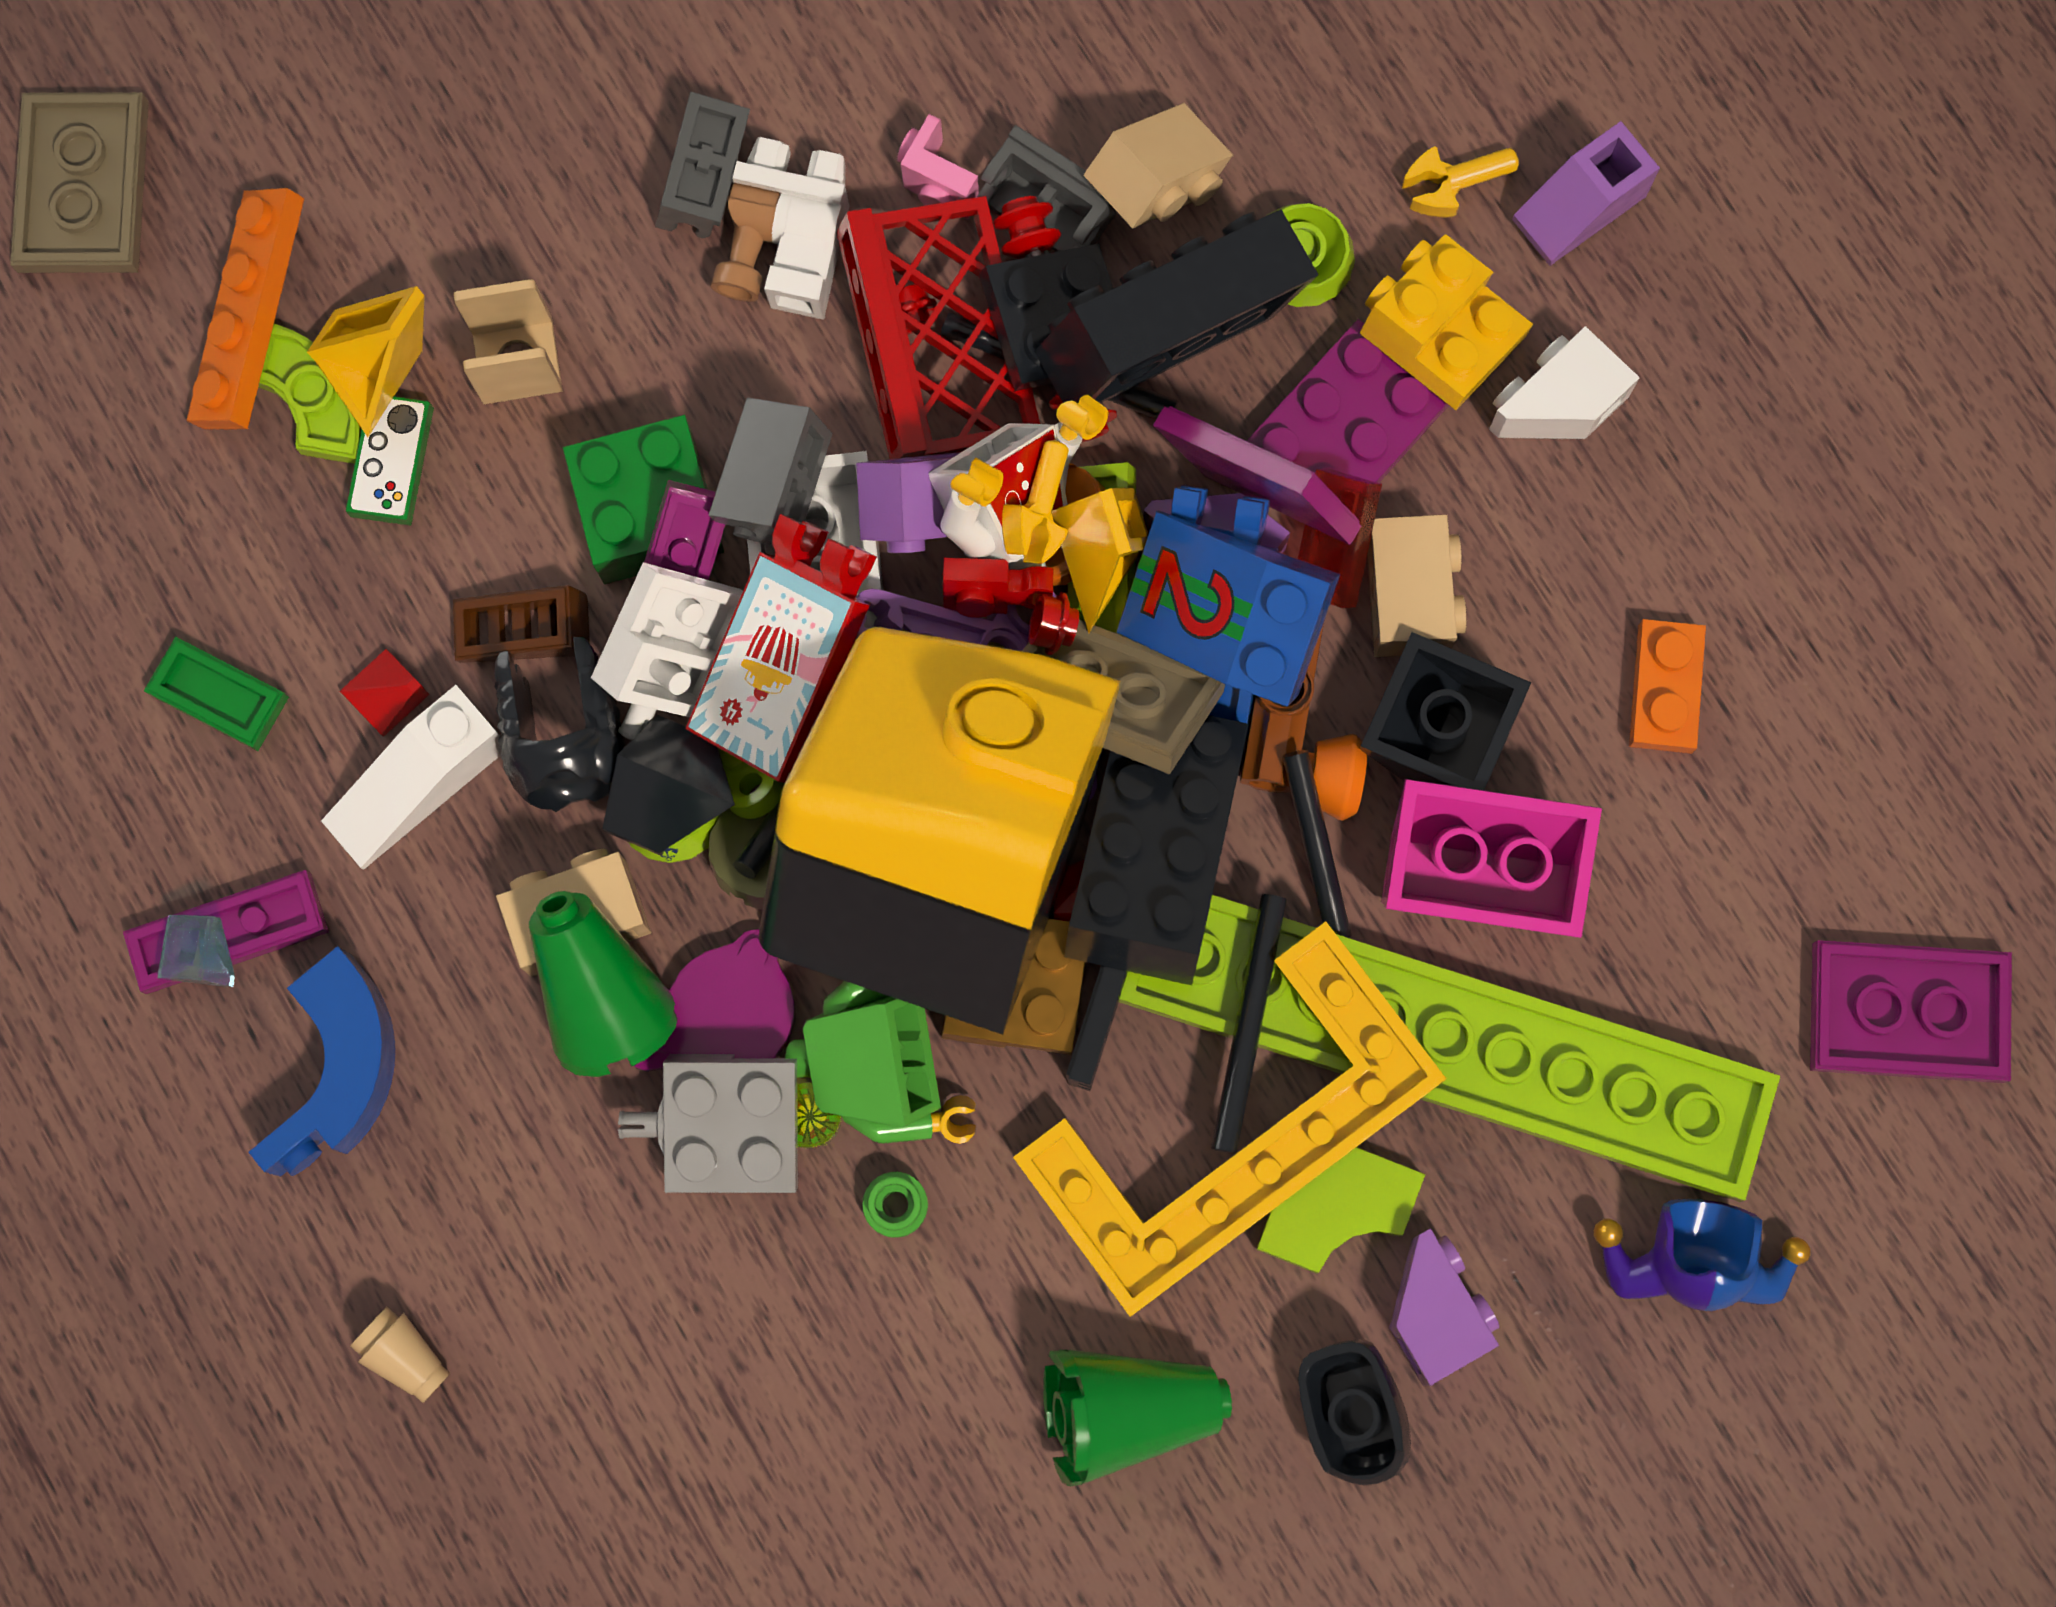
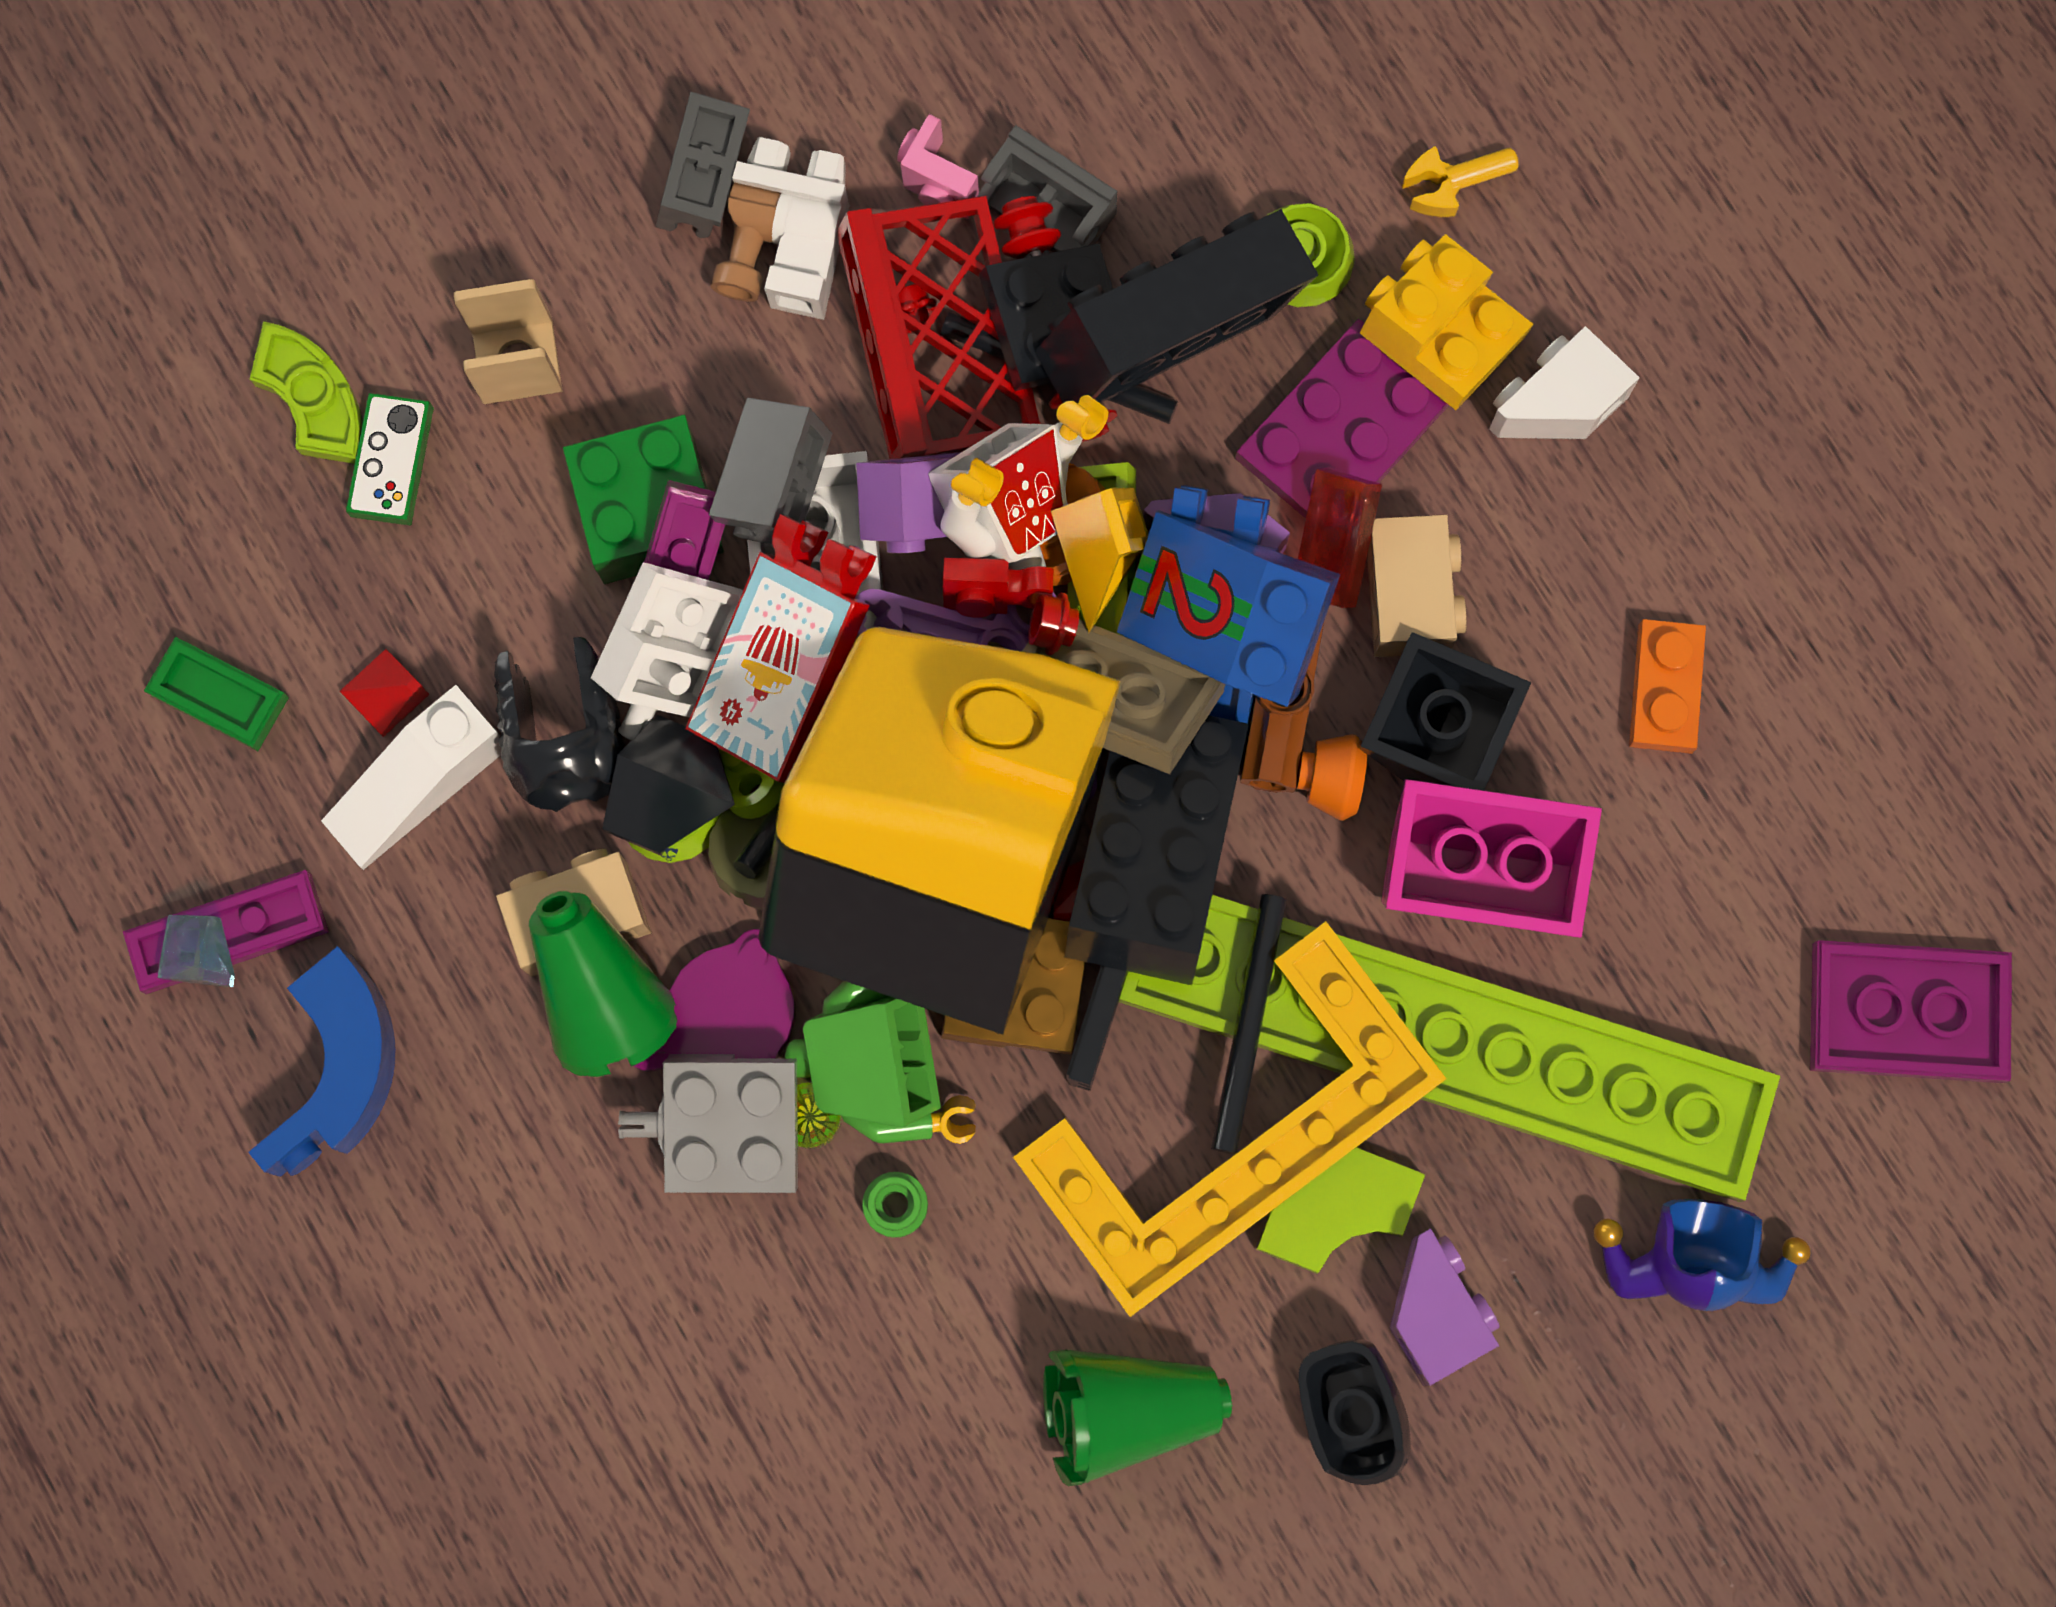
dark tan tile [10,92,149,273] -> none
orange plate [186,188,305,430] -> none
yellow slope [307,286,425,437] -> none
tan cone [350,1307,450,1403] -> none
reddish brown slope [453,585,590,663] -> none
yellow bar [1002,440,1069,564] -> none
tan brick [1083,103,1233,228] -> none
magenta tile [1153,406,1362,545] -> none
black bar [1283,750,1352,938] -> none
medium lavender slope [1512,121,1660,266] -> none

